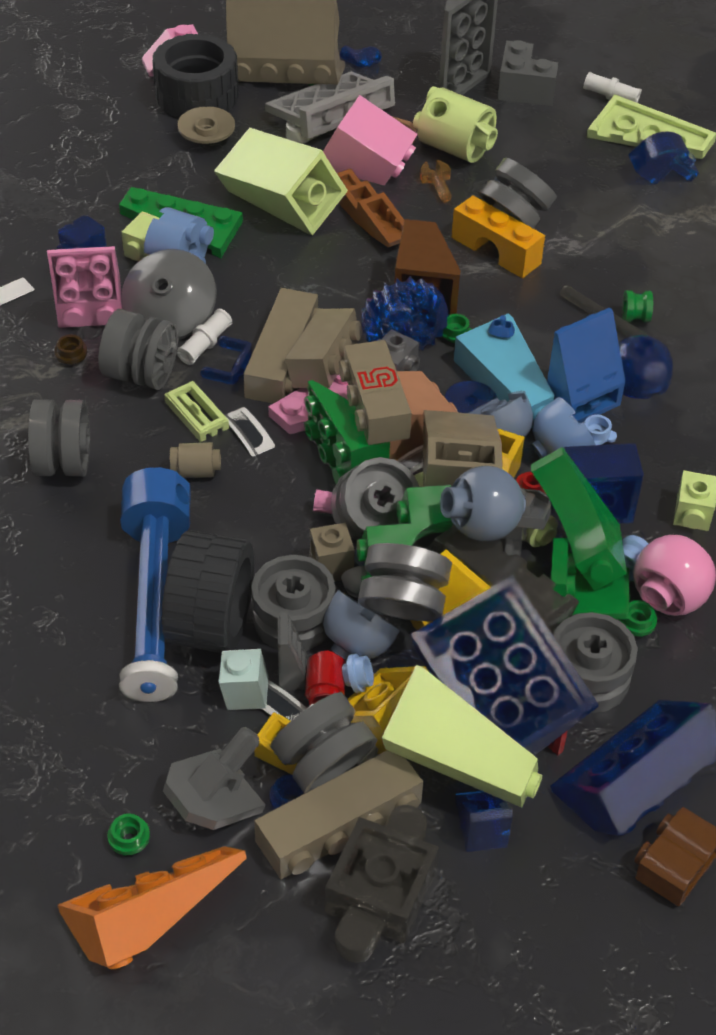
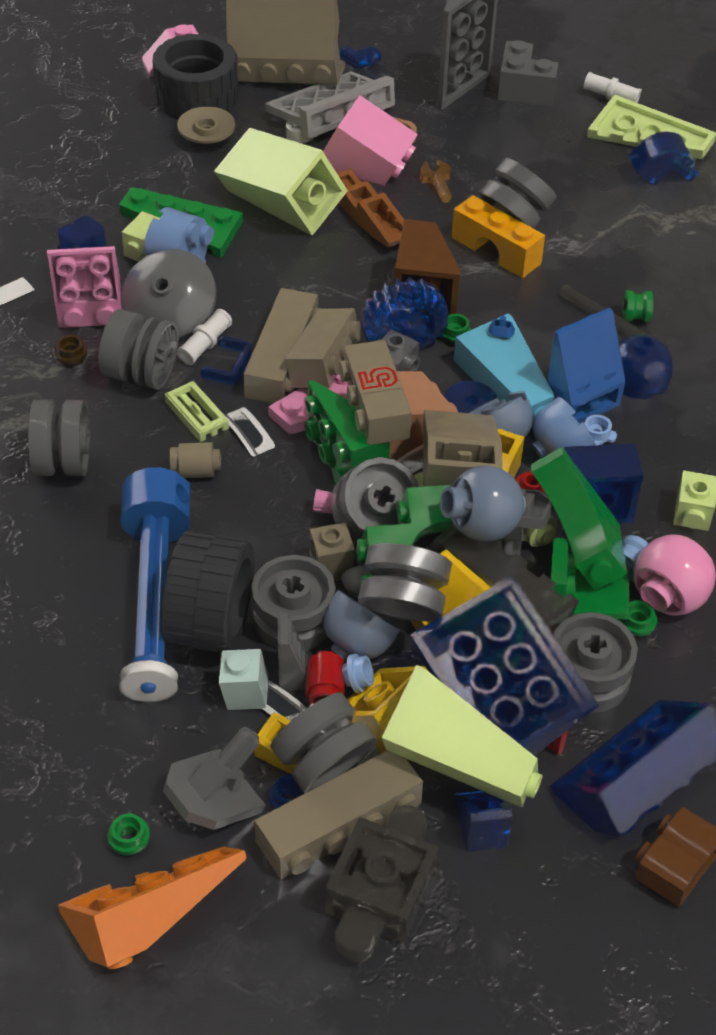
yellowish green cylinder [413,86,498,163] -> none

